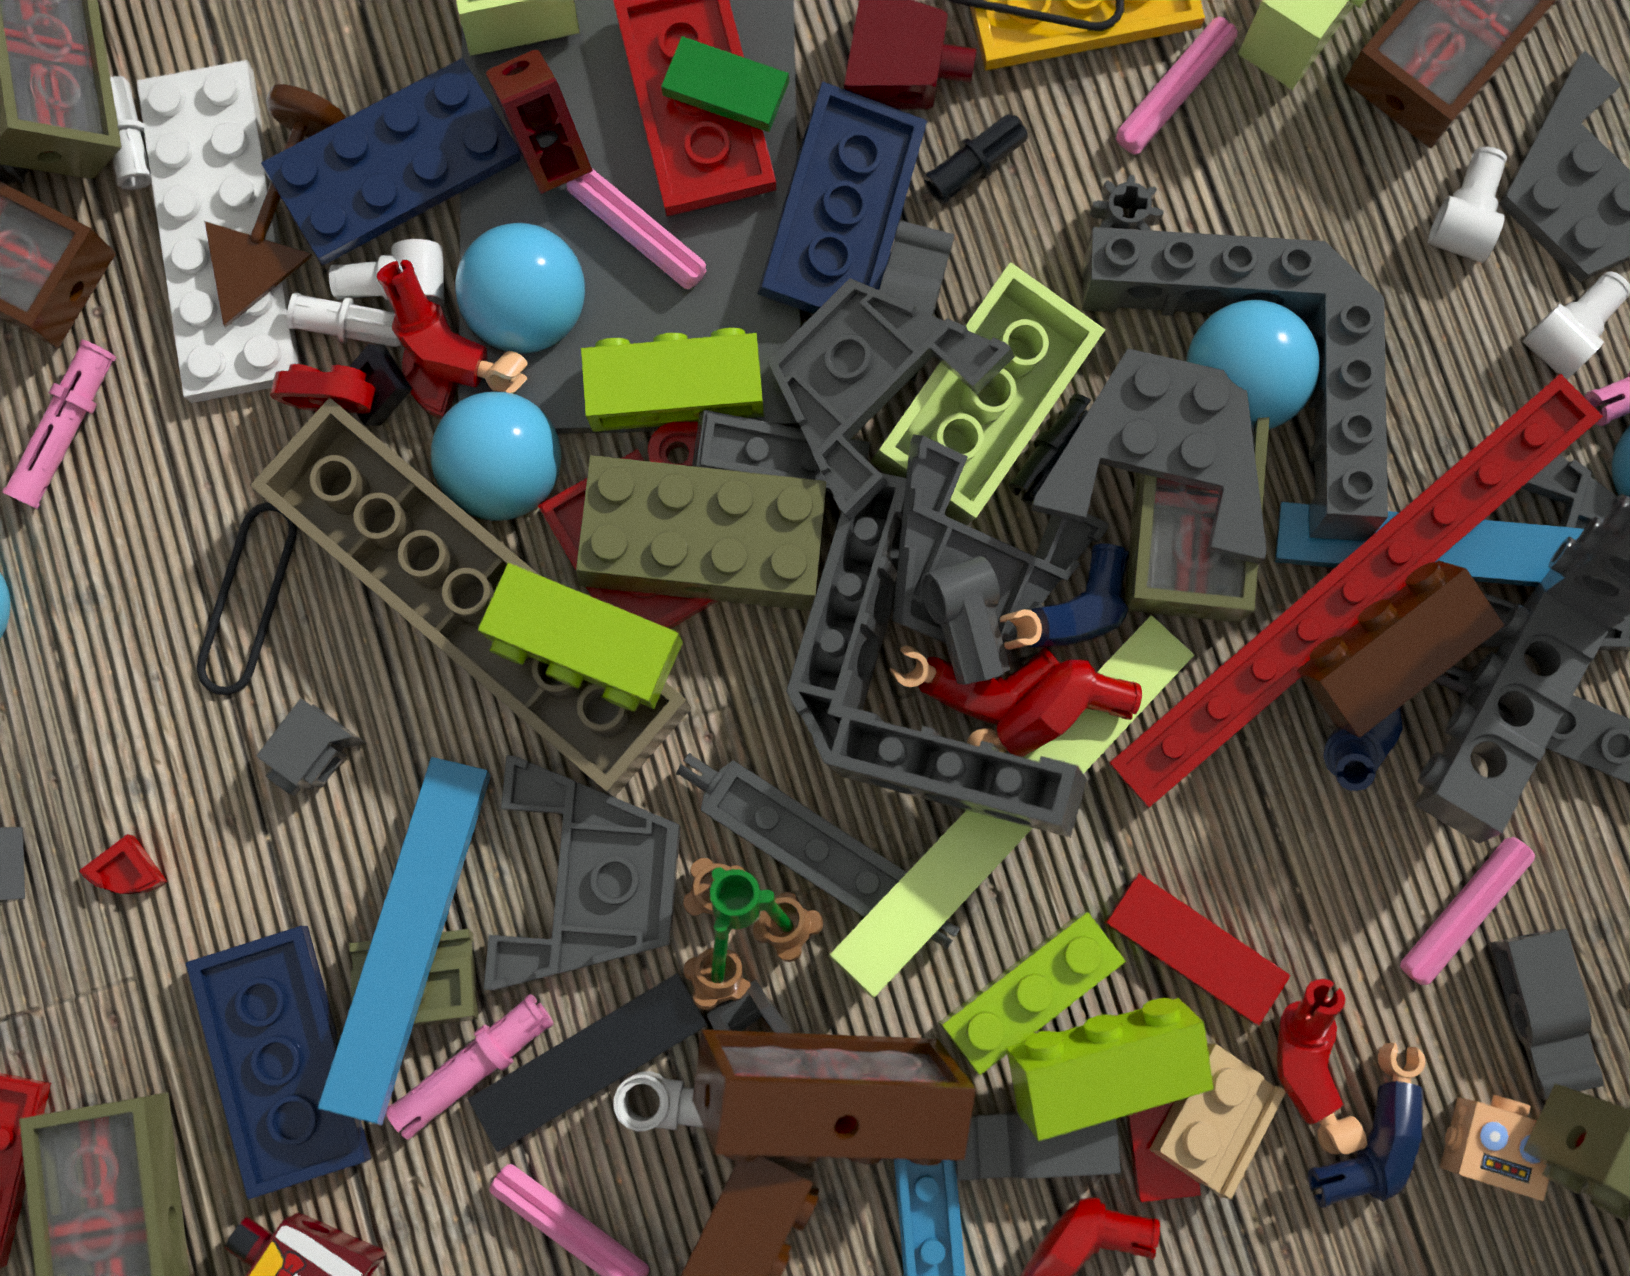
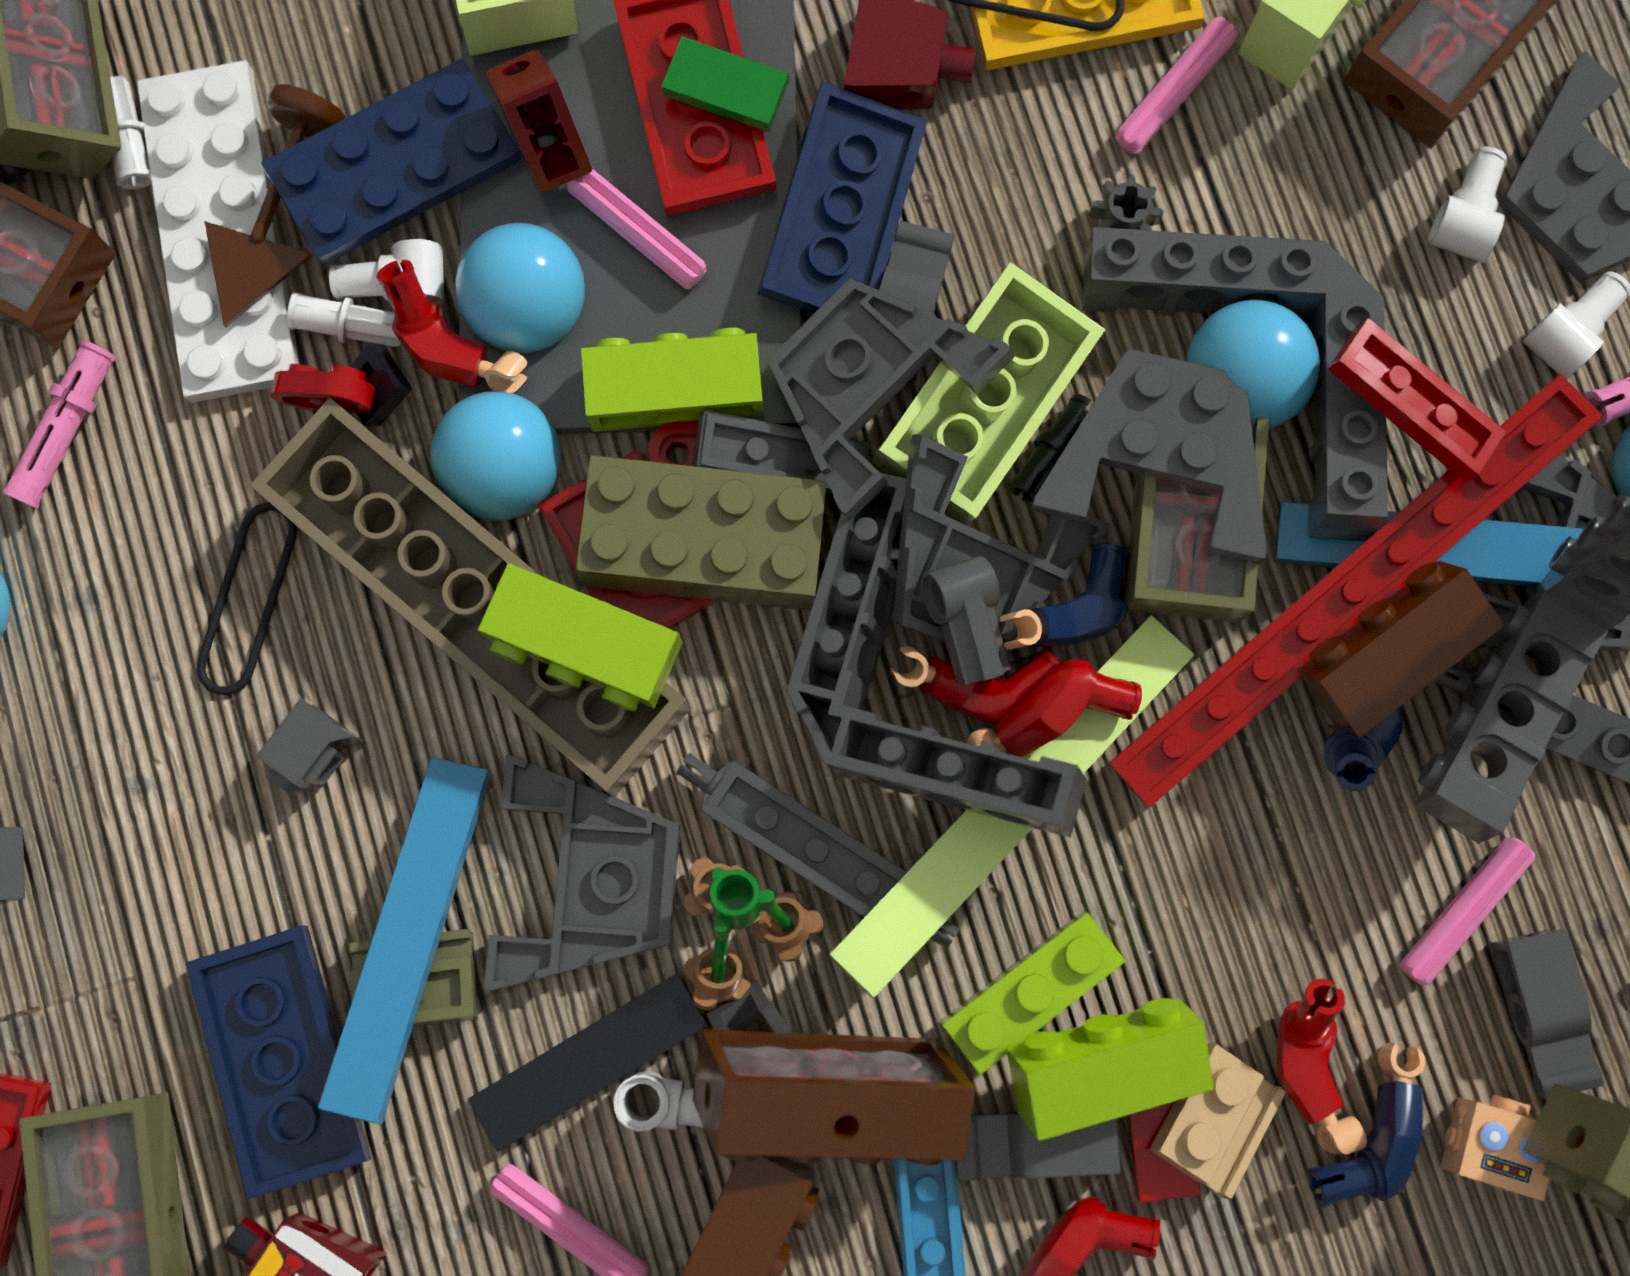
red tile [79,834,168,894] -> none
bright pink pin [386,994,554,1140] -> none
red tile [402,349,458,420] -> none
black axle [923,114,1028,205] -> none
red tile [1104,873,1291,1026] -> none
none -> red plate [1327,318,1506,482]

